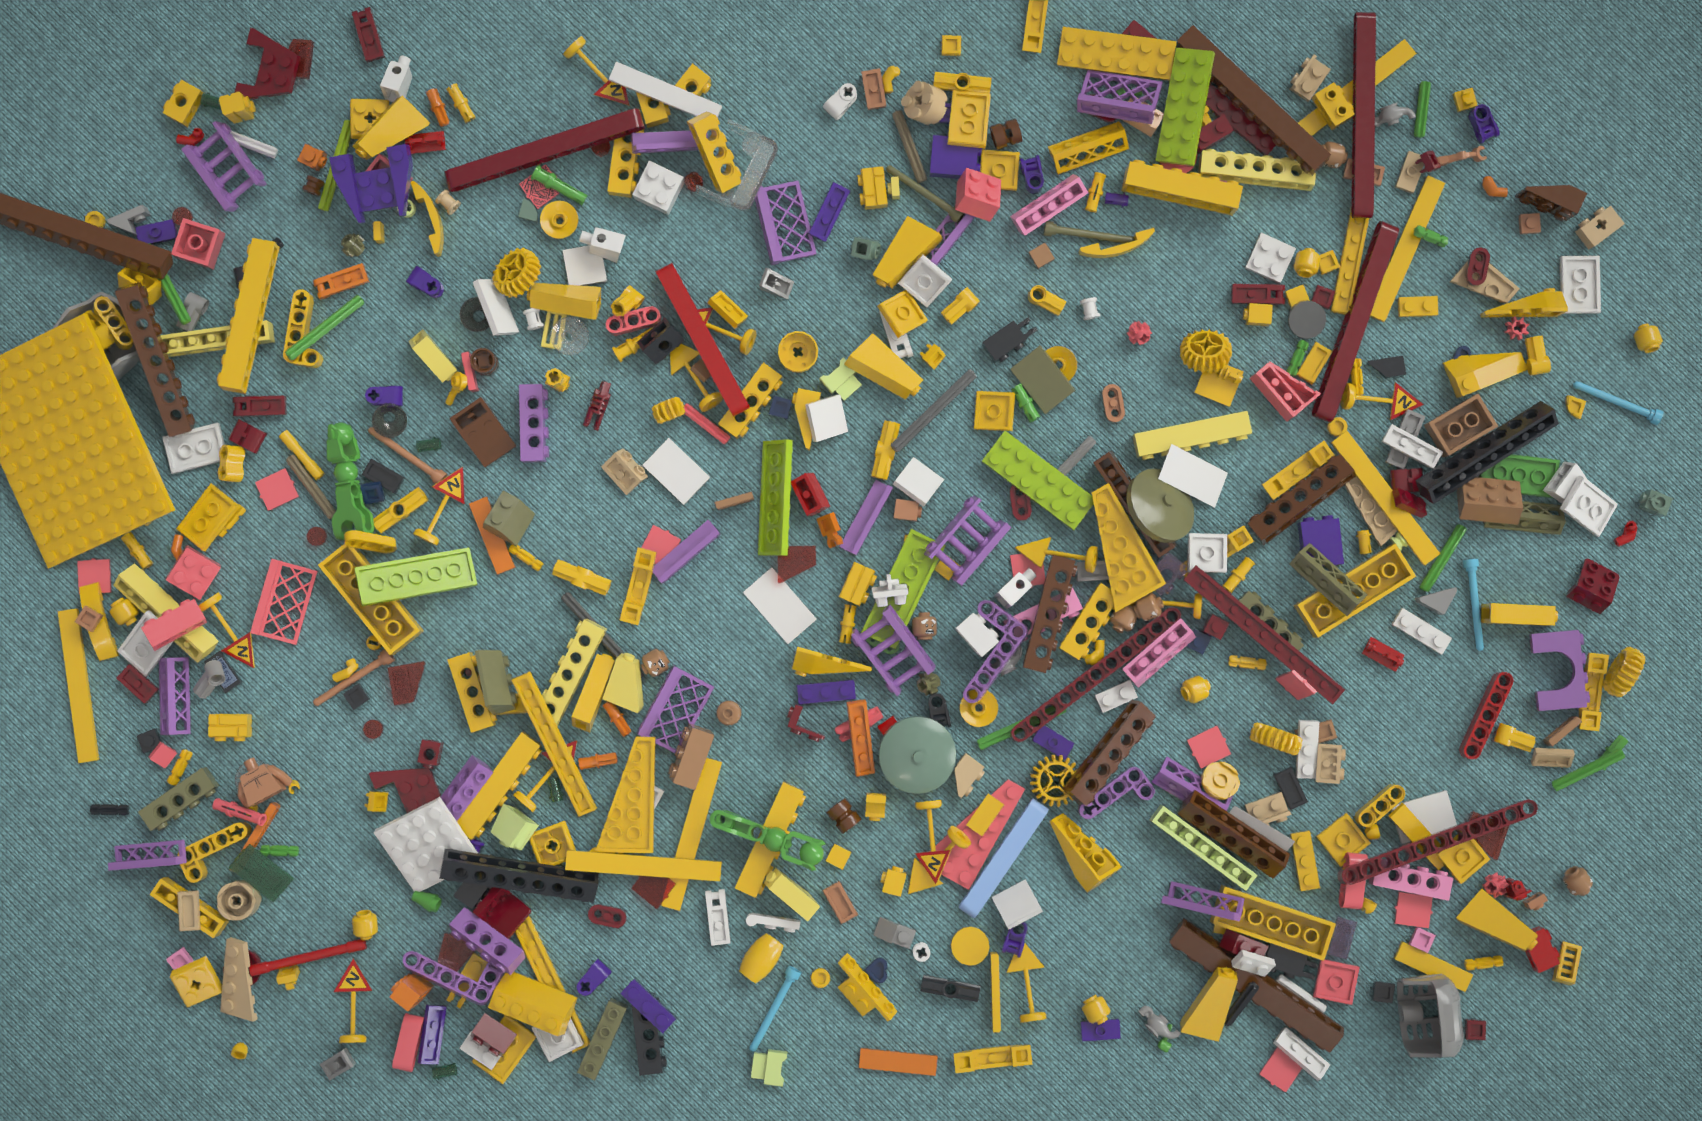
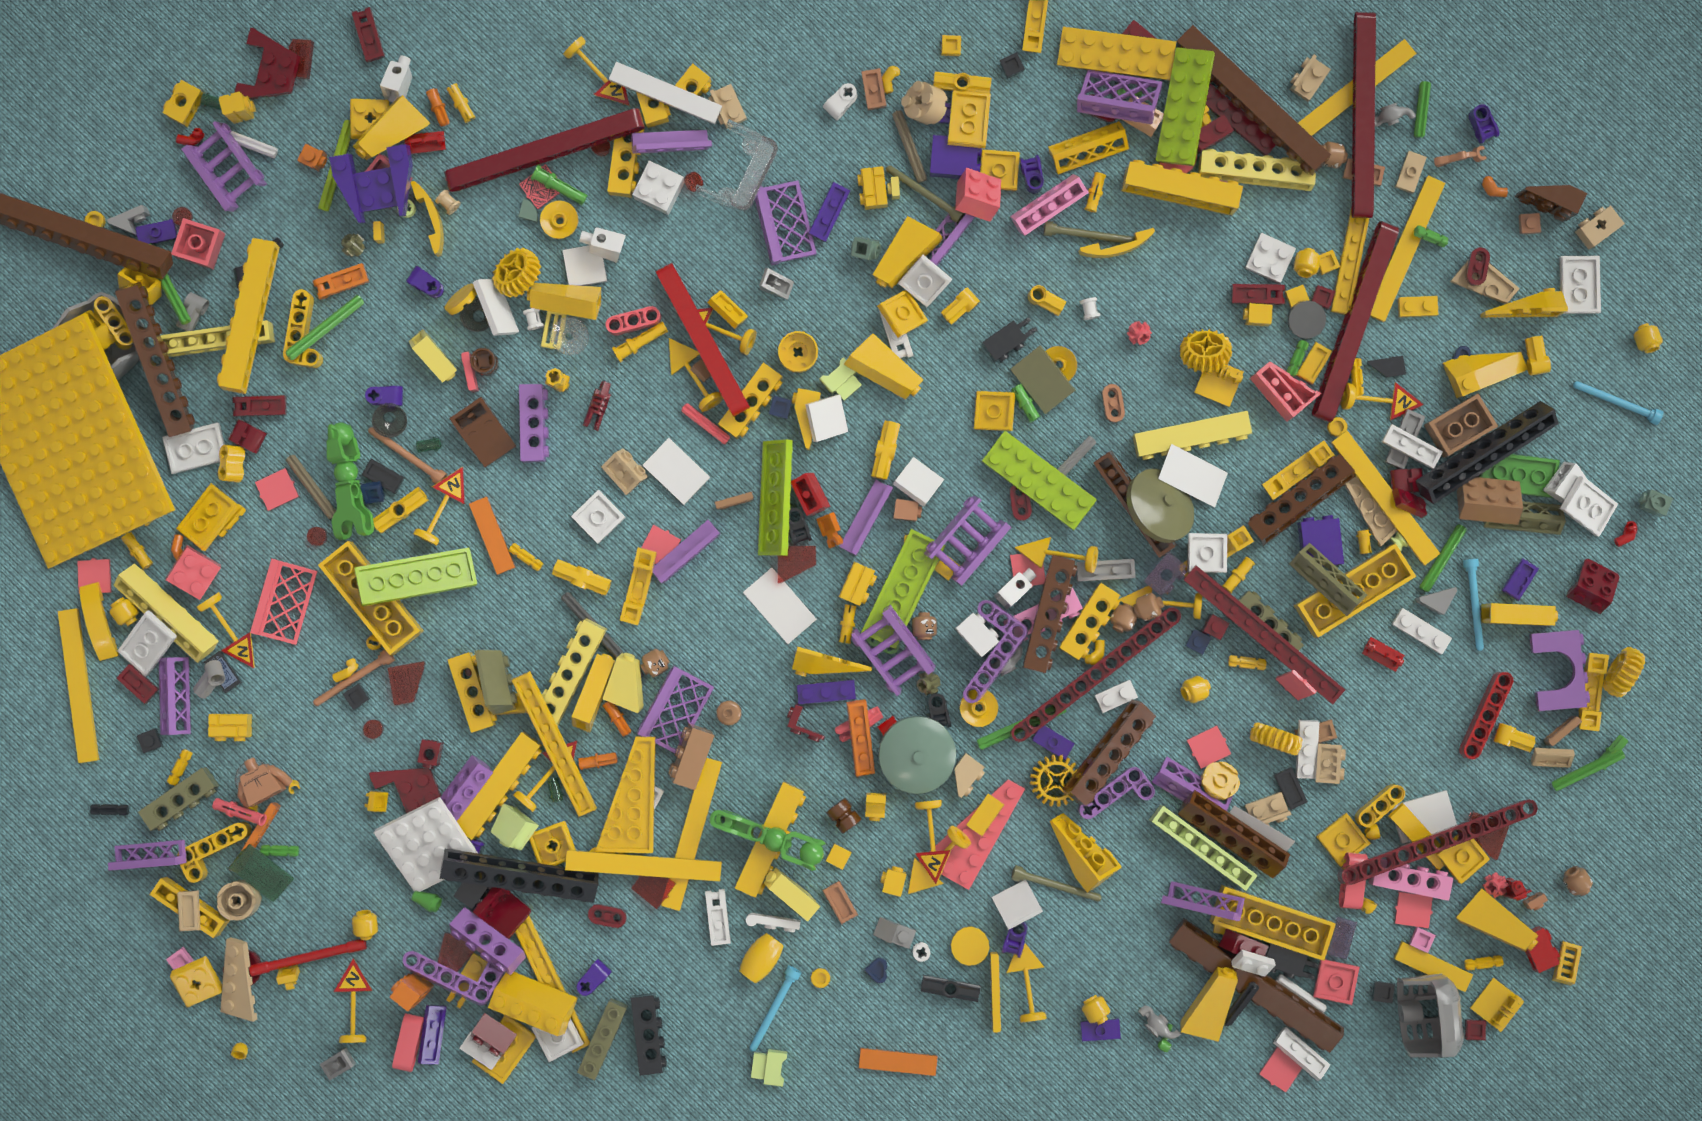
nougat plate [75,605,103,632] -> none
coral brick [141,599,207,651] -> none
coral tile [148,742,177,768] -> none
yellow piece [279,430,325,480] -> none
reddish brown wheel [302,175,325,197] -> none
yellow beam [344,530,397,554] -> none
clear green pin [432,1063,458,1080] -> none
yellow plate [445,372,467,406] -> none
olive slope [483,490,535,547] -> none
yellow piece [611,285,645,317] -> none
dark purple plate [620,978,676,1034] -> none
black brick [637,317,684,365] -> none
yellow gear [652,397,685,424] -> none
yellow brick [687,111,742,193] -> none
yellow bracket [838,953,897,1021] -> none
white hips [872,574,908,607] -> none
dark grey axle [890,369,977,452] -> none
yellow tile [920,344,946,370] -> none
yellow slope [953,1045,1033,1073] -> none
light blue beam [958,798,1049,919] -> none
reddish brown wheel [989,118,1023,150] -> none
medium nougat tile [1028,243,1055,269] -> none
yellow wing [1092,483,1166,612] -> none
dark purple pin [1104,192,1129,208] -> none
bright pink brick [1122,618,1196,687] -> none
yellow plate [1290,830,1320,891] -> none
yellow brick [1311,82,1355,130] -> none
dark red tile [1415,150,1441,173] -> none
yellow tile [1452,88,1478,112] -> none
coral gear [1504,316,1529,341] -> none
yellow tile [1565,395,1586,420] -> none
none -> yellow tile [445,283,477,315]
none -> white plate [571,490,626,544]
none -> tan bracket [708,84,747,129]
none -> black piece [789,508,812,546]
none -> black plate [999,52,1025,79]
none -> olive piece [1011,865,1102,902]
none -> yellow hinge [1470,978,1524,1032]
none -> dark purple plate [1501,558,1539,601]

